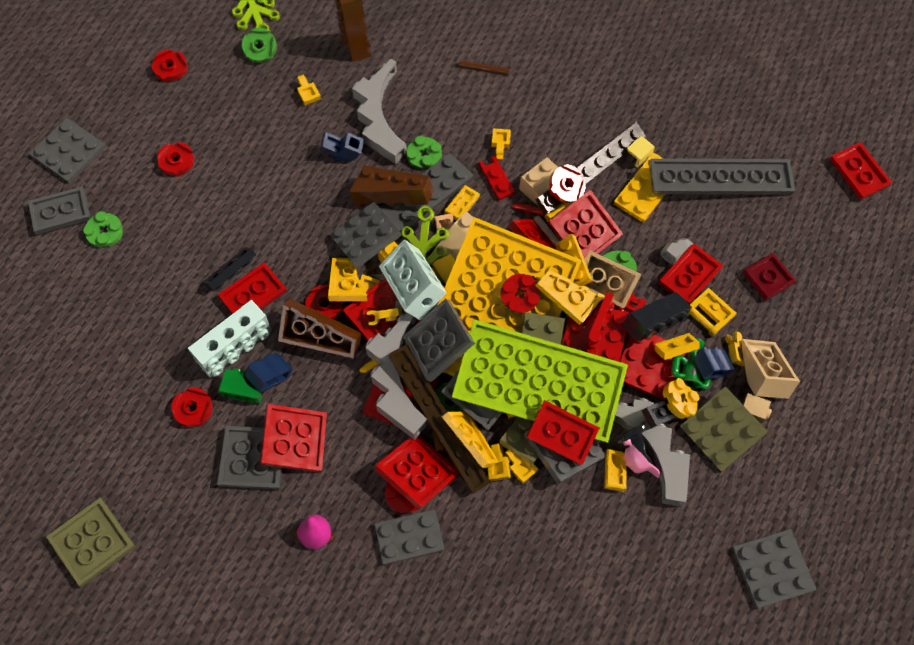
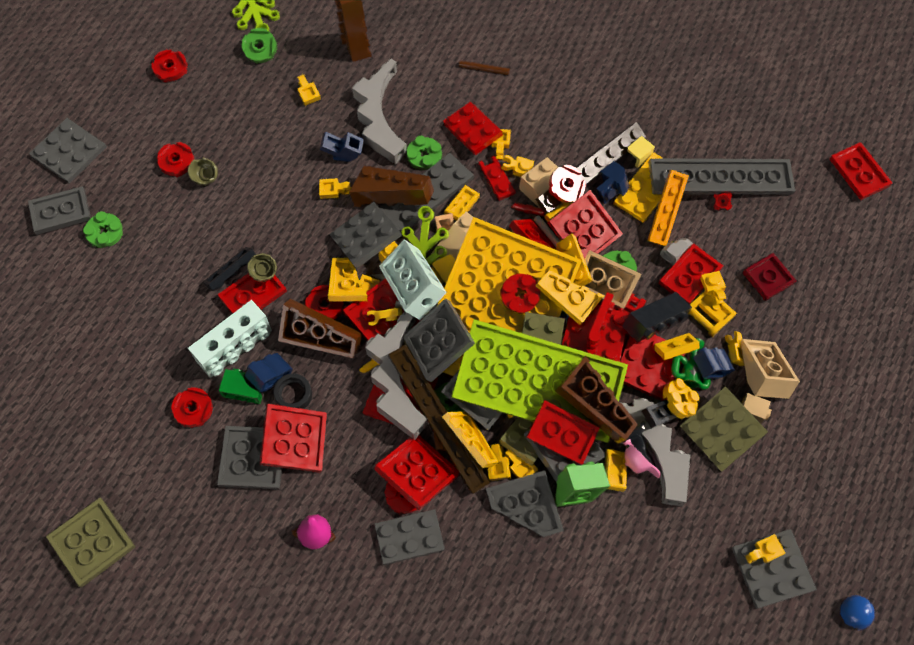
none -> olive hair [188,158,218,185]
none -> olive hair [247,253,277,282]
none -> black tyre [273,373,313,409]
none -> yellow plate [319,178,352,199]
none -> red plate [443,101,503,155]
none -> dark grey plate [486,470,564,537]
none -> yellow plate [501,155,534,177]
none -> reddish brown wedge [555,356,638,444]
none -> bright green slope [555,462,610,507]
none -> dark blue brick [596,161,629,204]
none -> light orange plate [647,170,689,246]
none -> yellow plate [700,271,726,305]
none -> red plate [714,193,732,210]
none -> yellow plate [745,534,786,564]
none -> blue hair [840,595,875,630]

